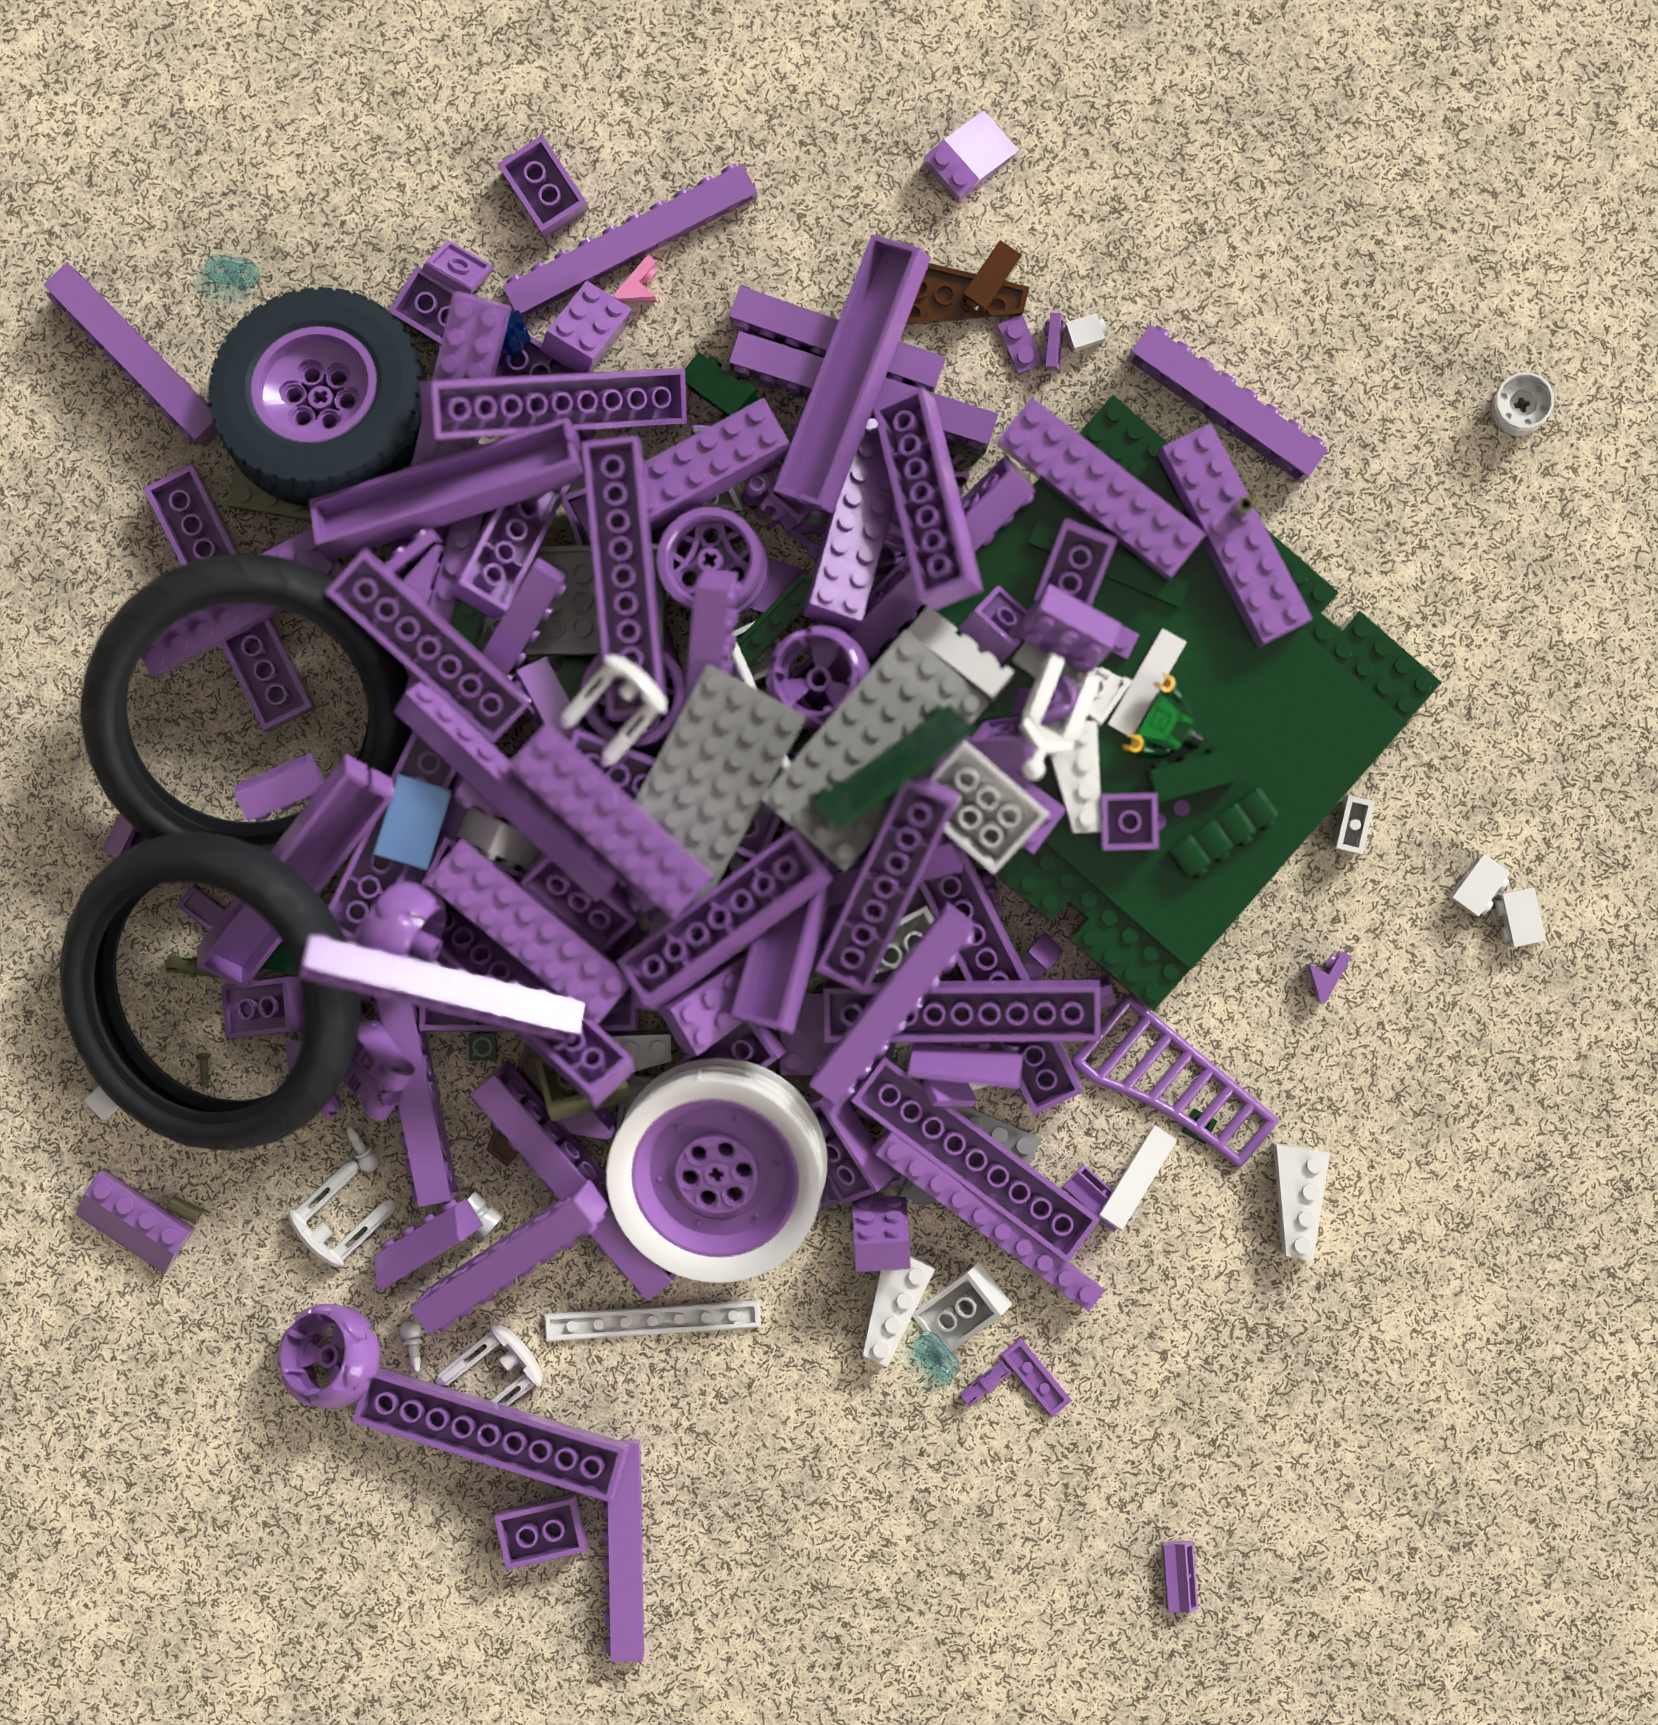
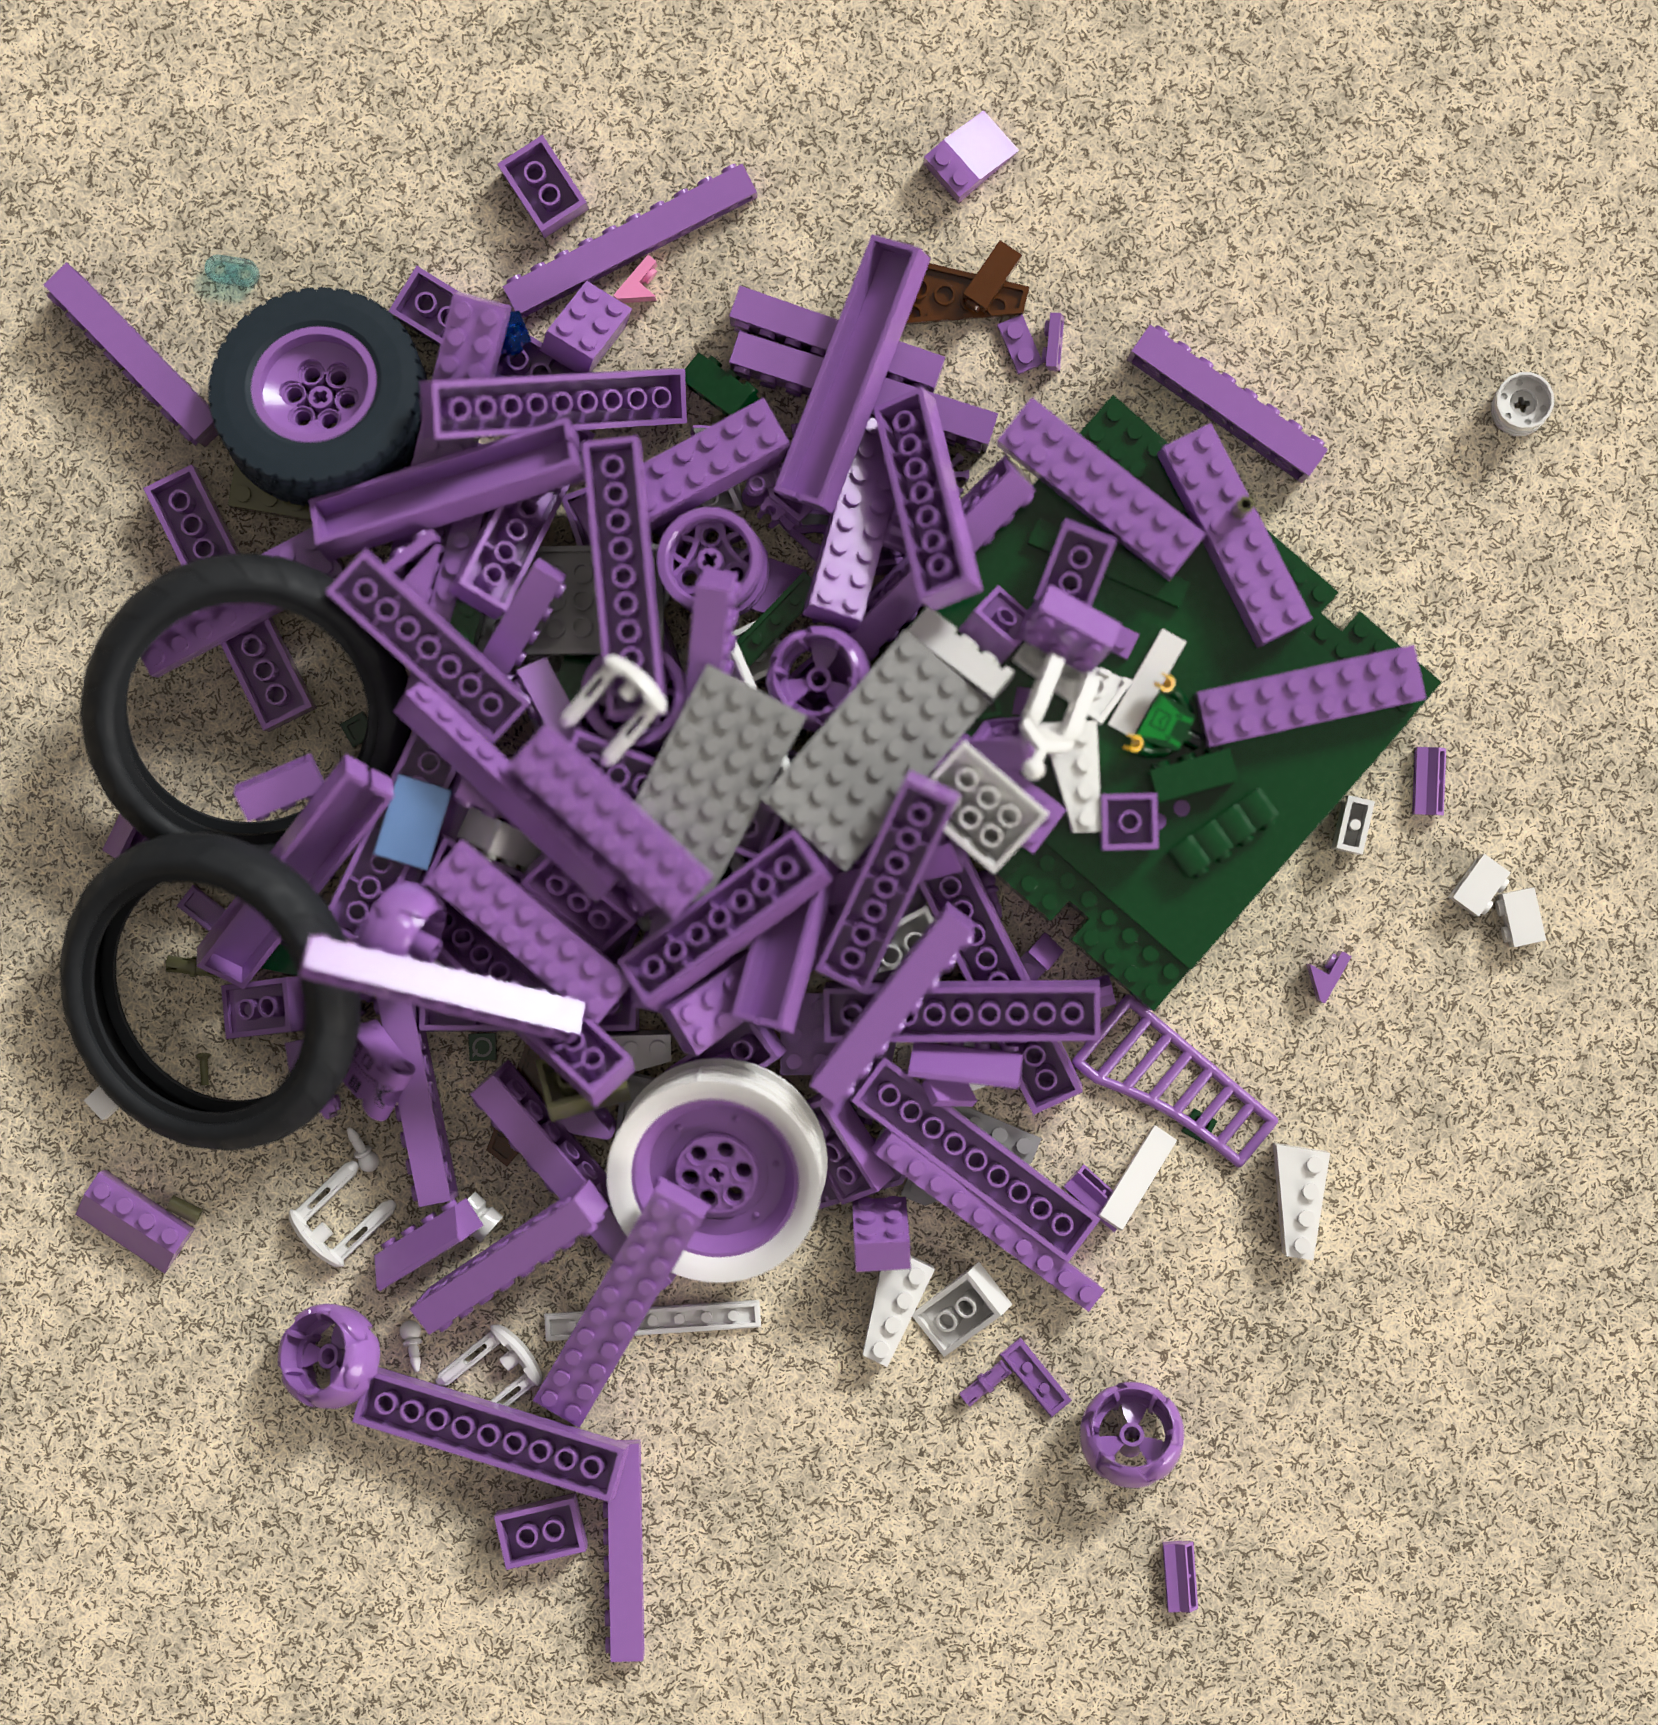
medium lavender tile [422,240,494,294] -> none
dark green slope [810,704,977,831] -> none
clear light blue plate [914,1331,960,1382] -> none
medium lavender tile [1025,675,1078,726] -> none
white brick [1064,313,1108,352] -> none
none -> dark green tile [340,711,368,748]
none -> medium lavender brick [533,1177,710,1428]
none -> medium lavender wheel [1080,1382,1184,1488]
none -> medium lavender brick [1194,645,1426,748]
none -> medium lavender piece [1412,747,1446,815]

